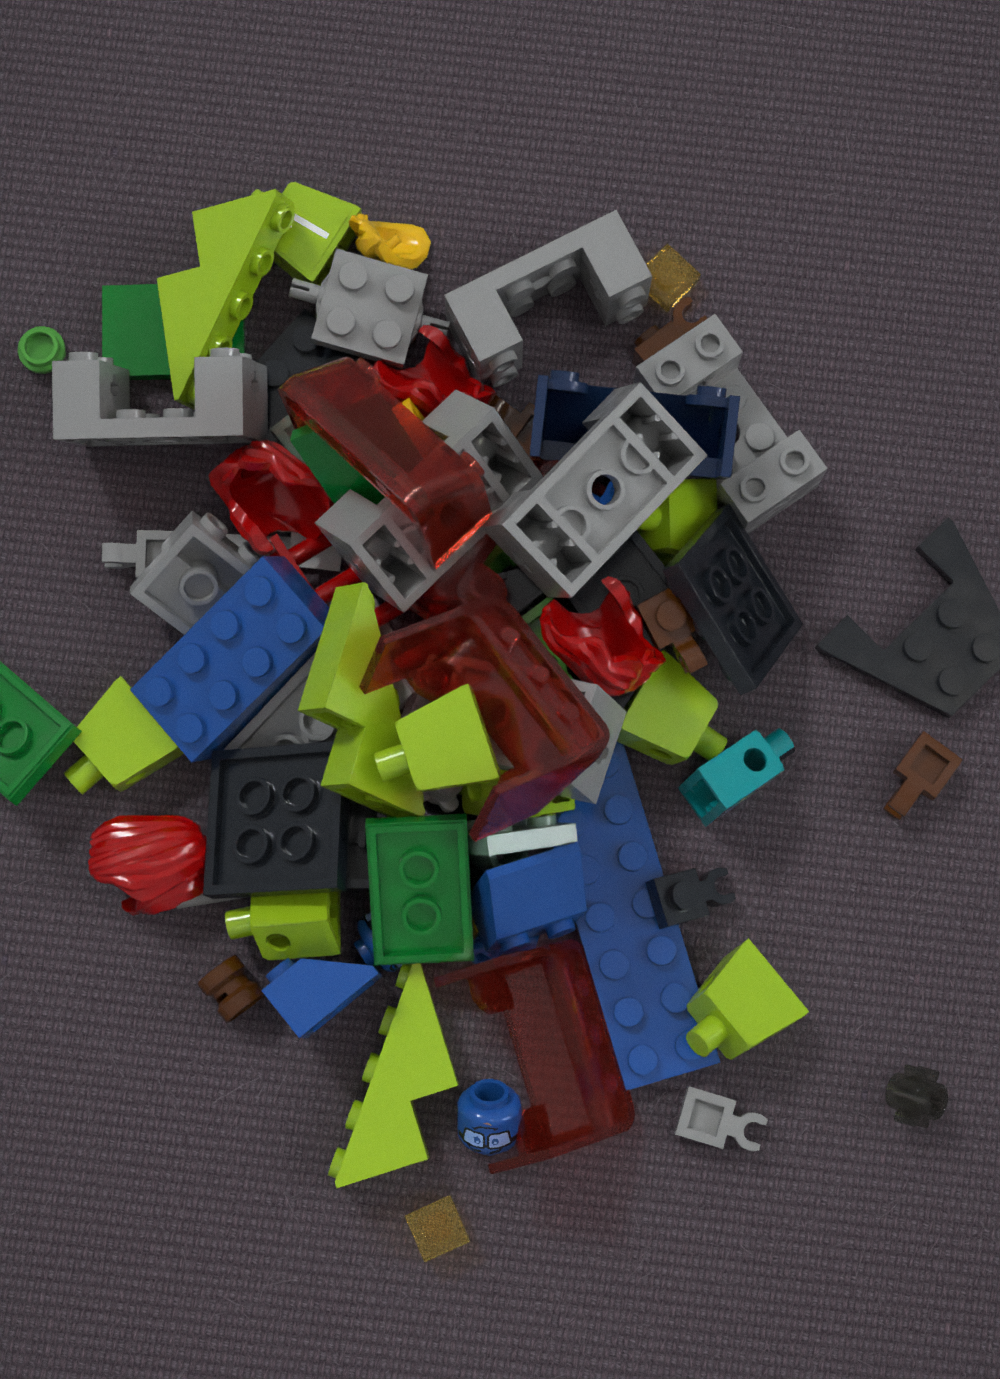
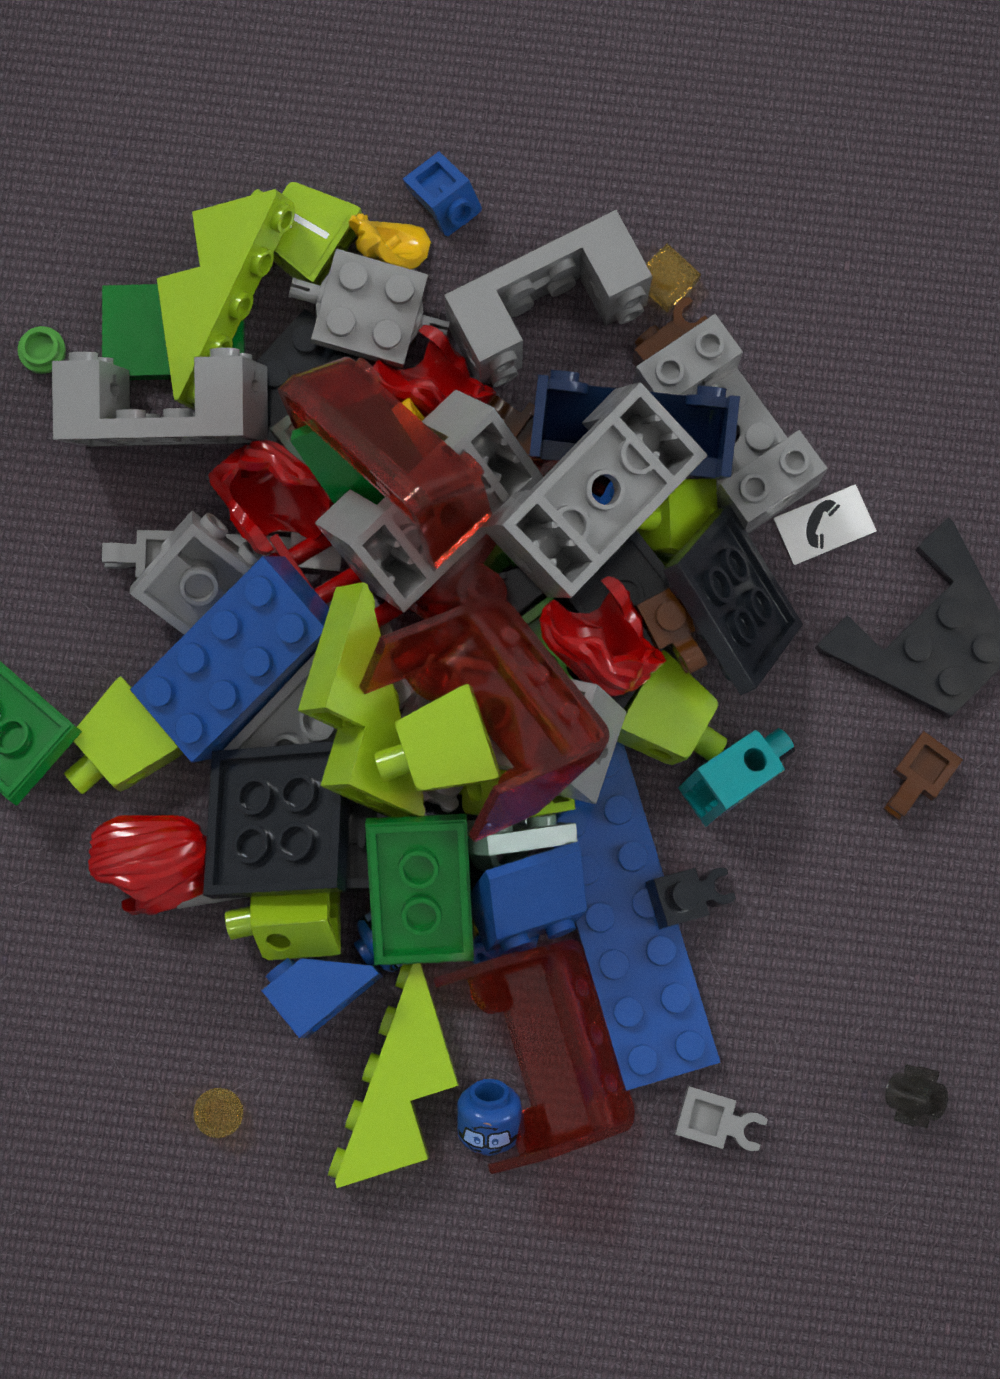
reddish brown wheel [197,954,265,1023] -> none
clear yellow plate [405,1194,471,1263] -> none
lime torso [686,938,809,1060] -> none
none -> clear yellow plate [193,1088,244,1138]
none -> blue bracket [403,151,482,236]
none -> white sticker [773,484,877,565]

